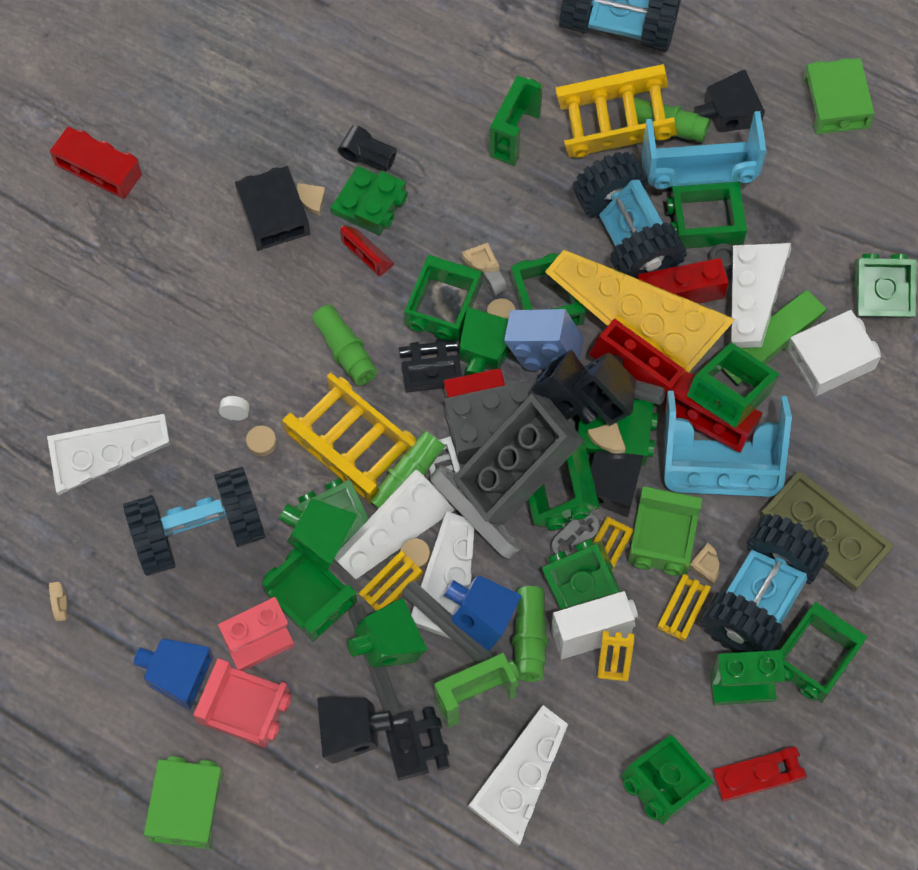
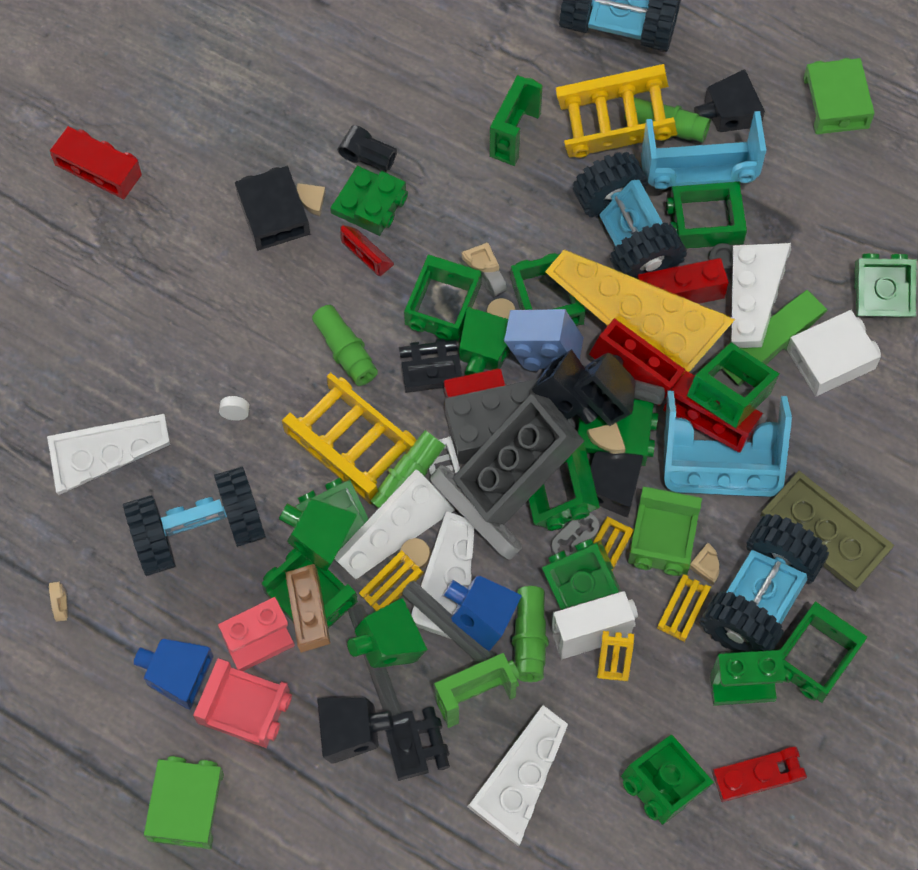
tan tile [246,426,276,457] -> none
none -> medium nougat tile [285,564,331,653]

